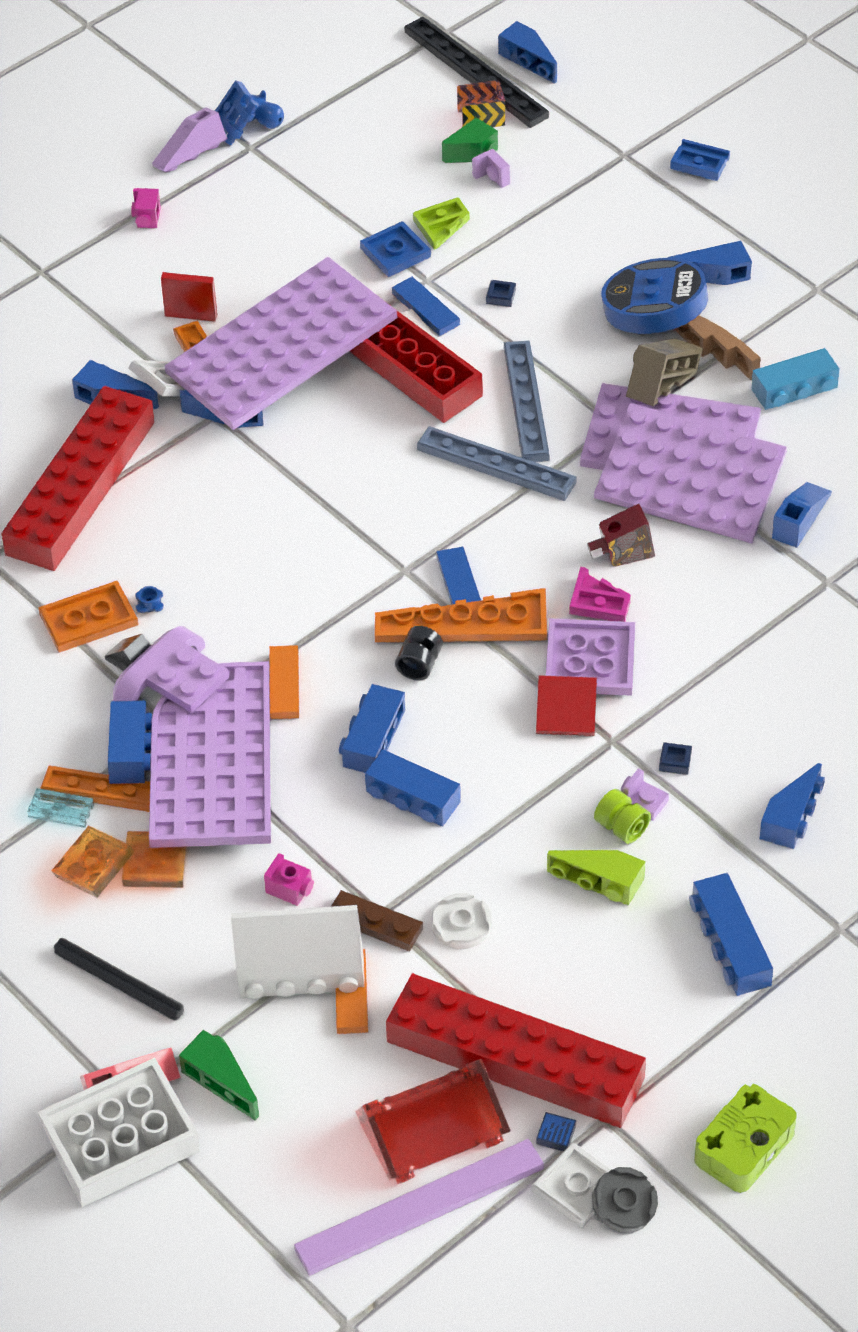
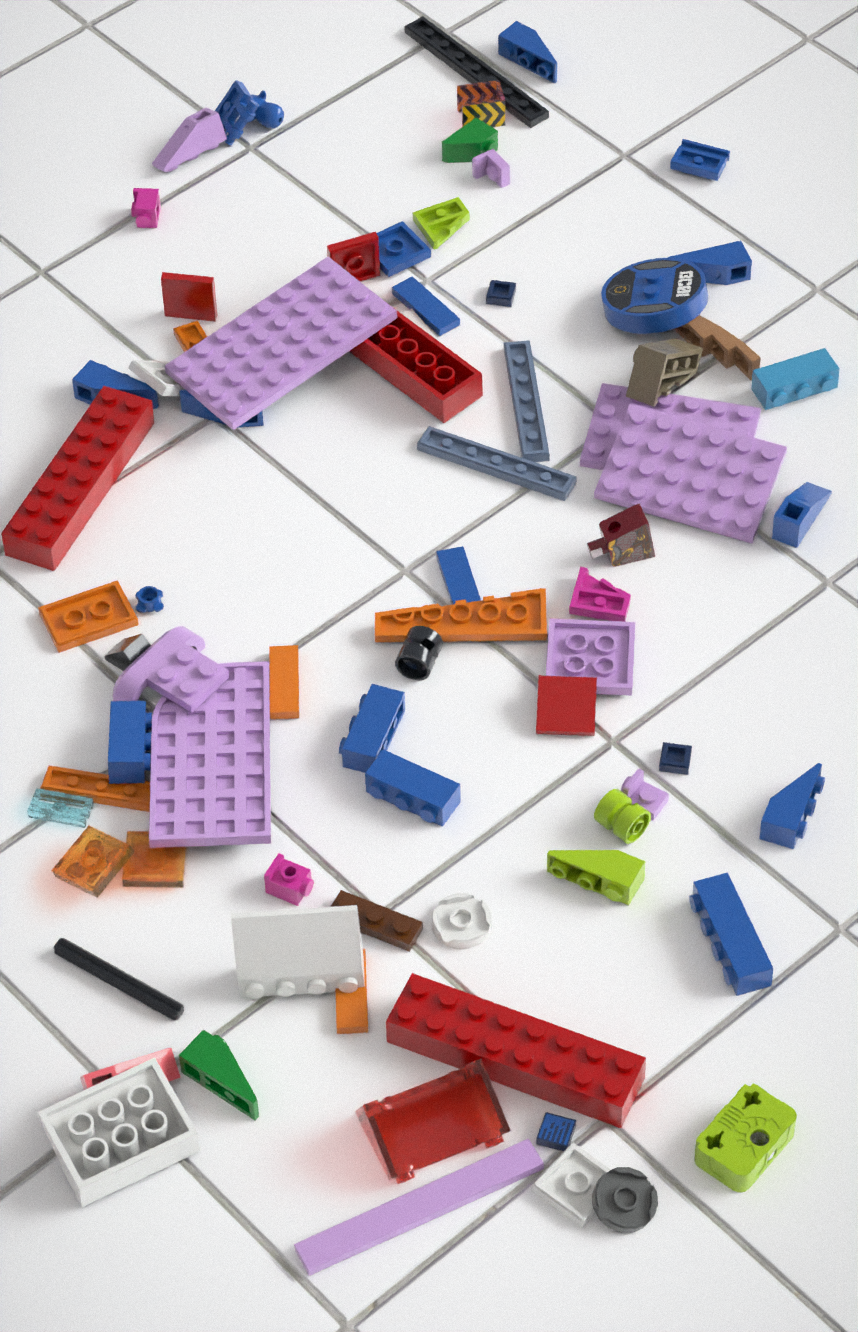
none -> red tile [327,232,380,281]

